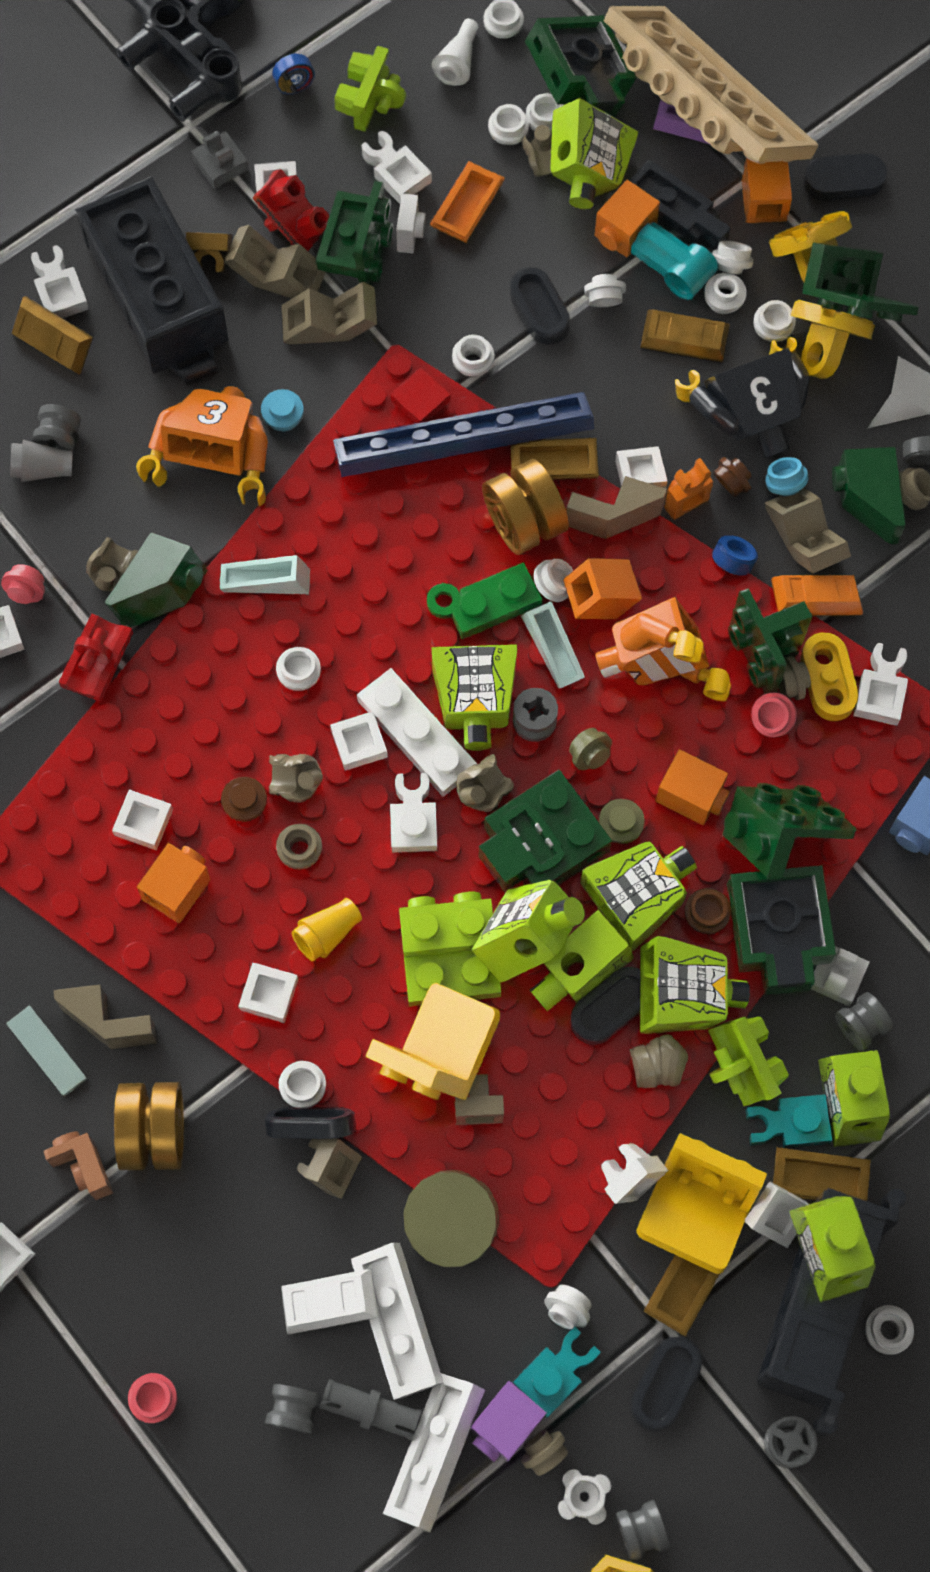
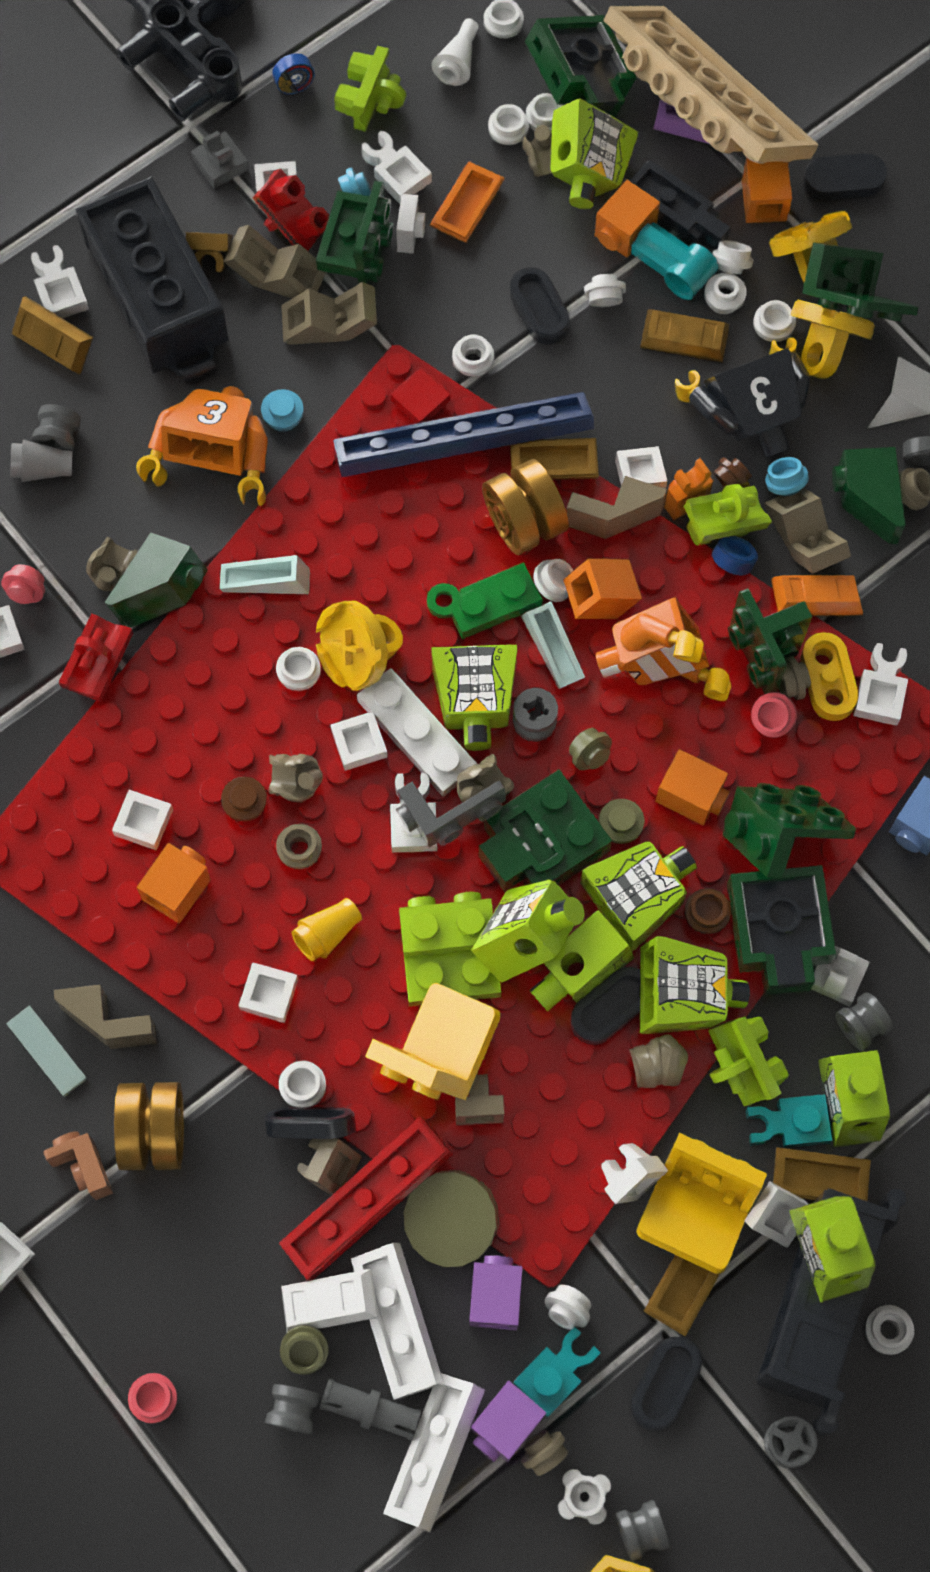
none -> red tile [279,1116,454,1281]
none -> olive plate [280,1325,328,1375]
none -> yellow tile [316,601,403,690]
none -> medium azure plate [338,167,371,196]
none -> dark grey bracket [396,781,506,848]
none -> medium lavender brick [469,1256,522,1331]
none -> lime hips [684,484,772,546]

